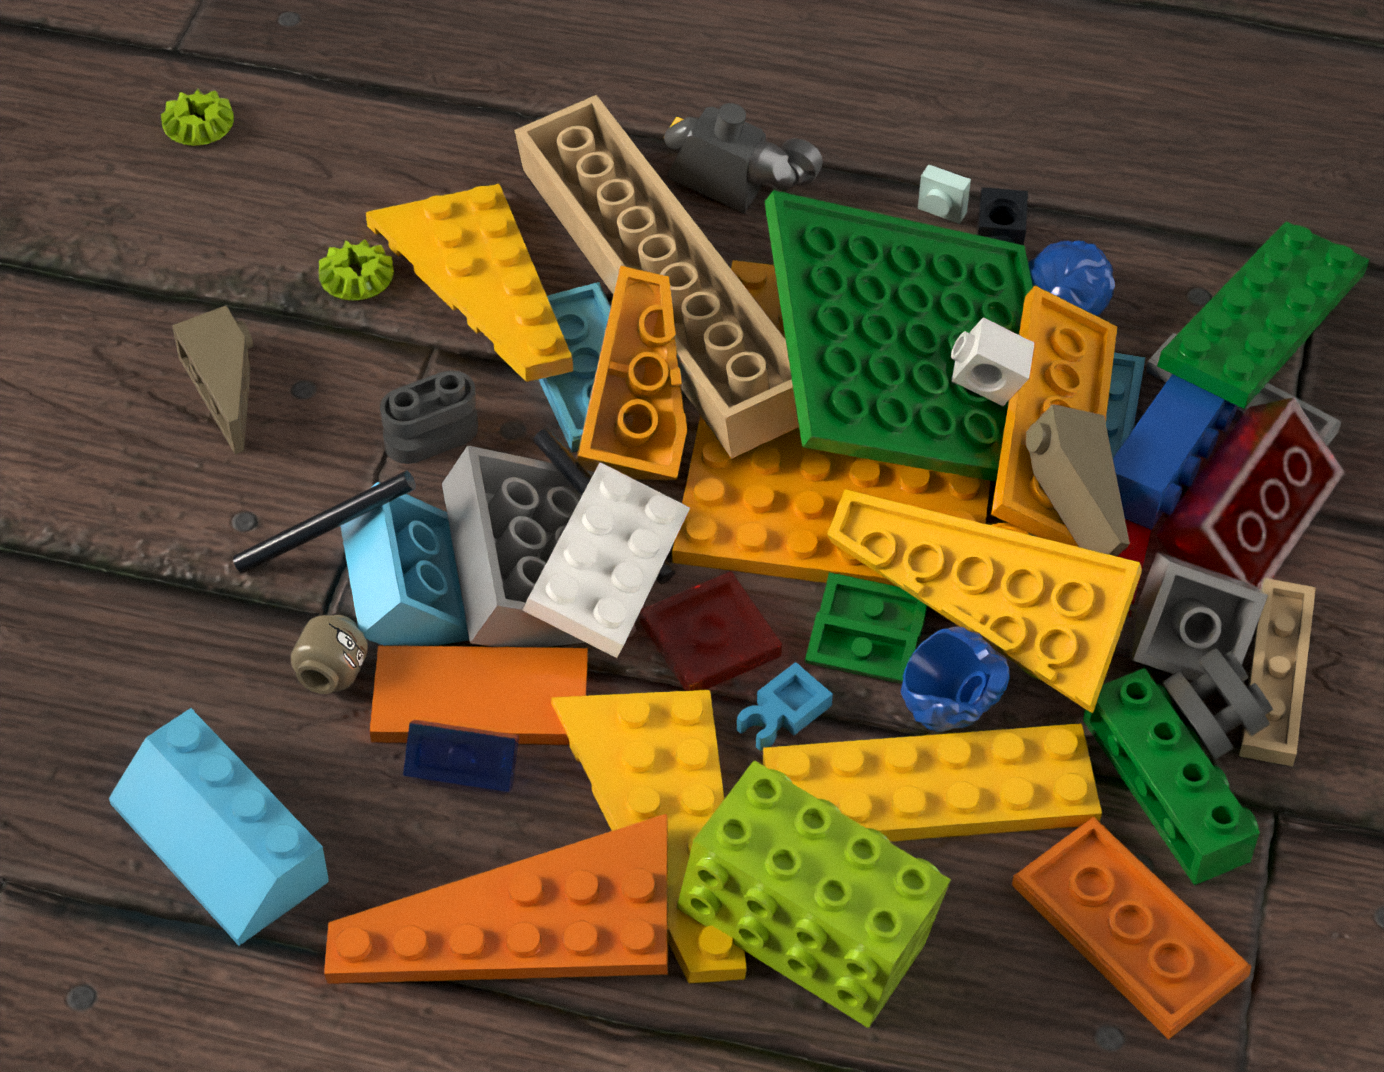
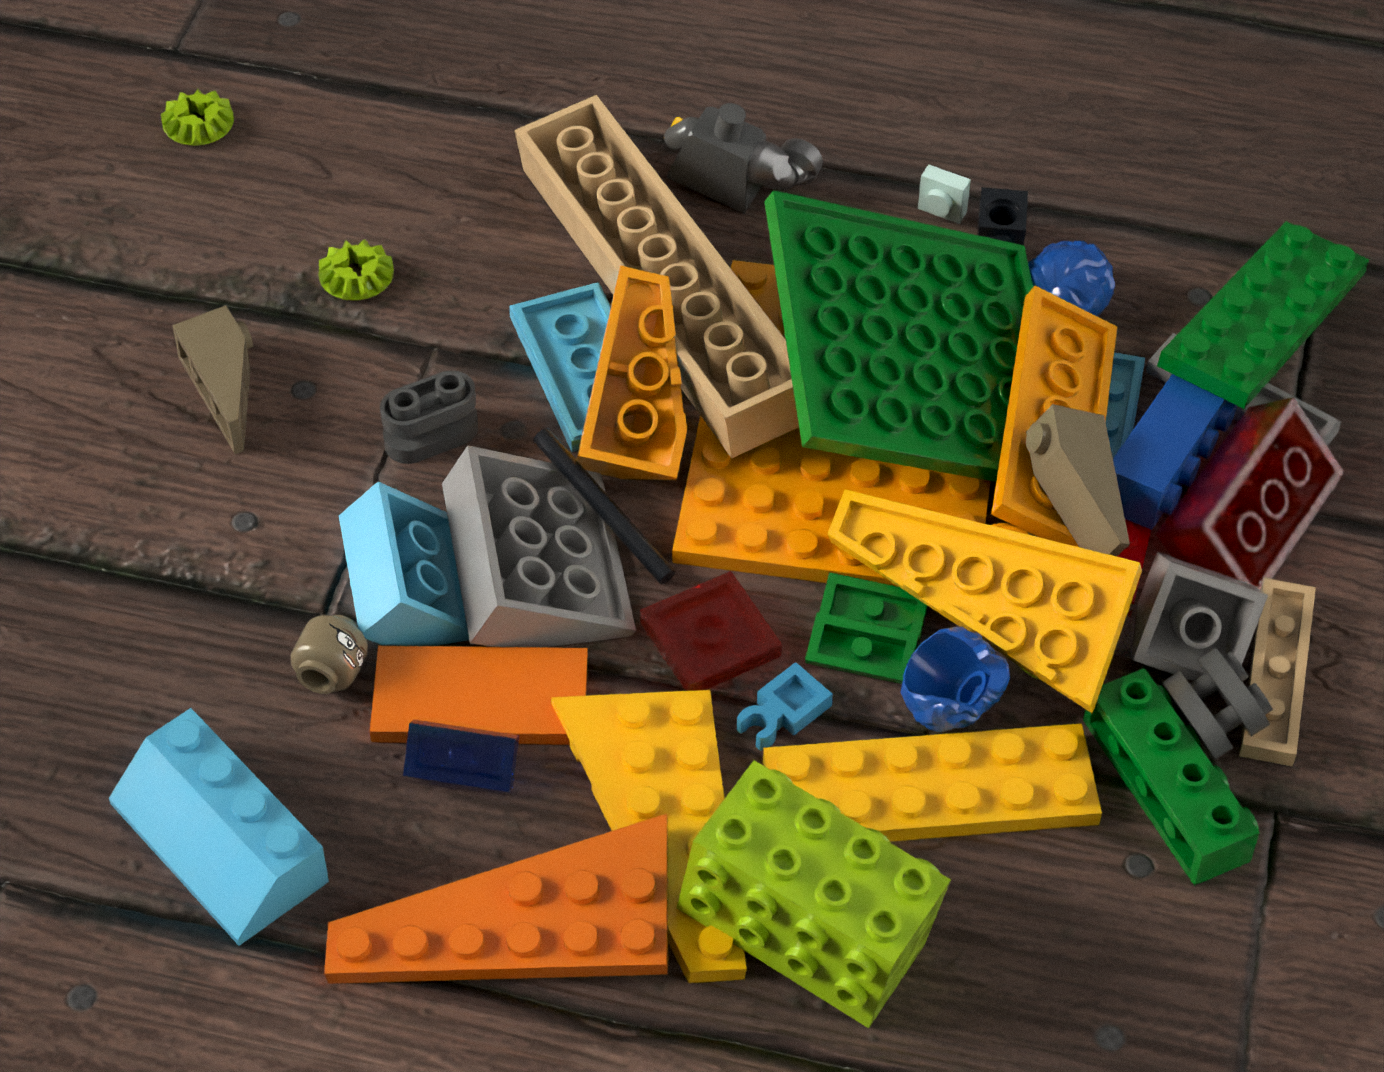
black bar [233,471,416,574] -> none
yellow wing [365,184,573,382] -> none
white plate [522,462,690,658] -> none
white brick [951,317,1034,406] -> none
orange tile [1012,816,1252,1040] -> none

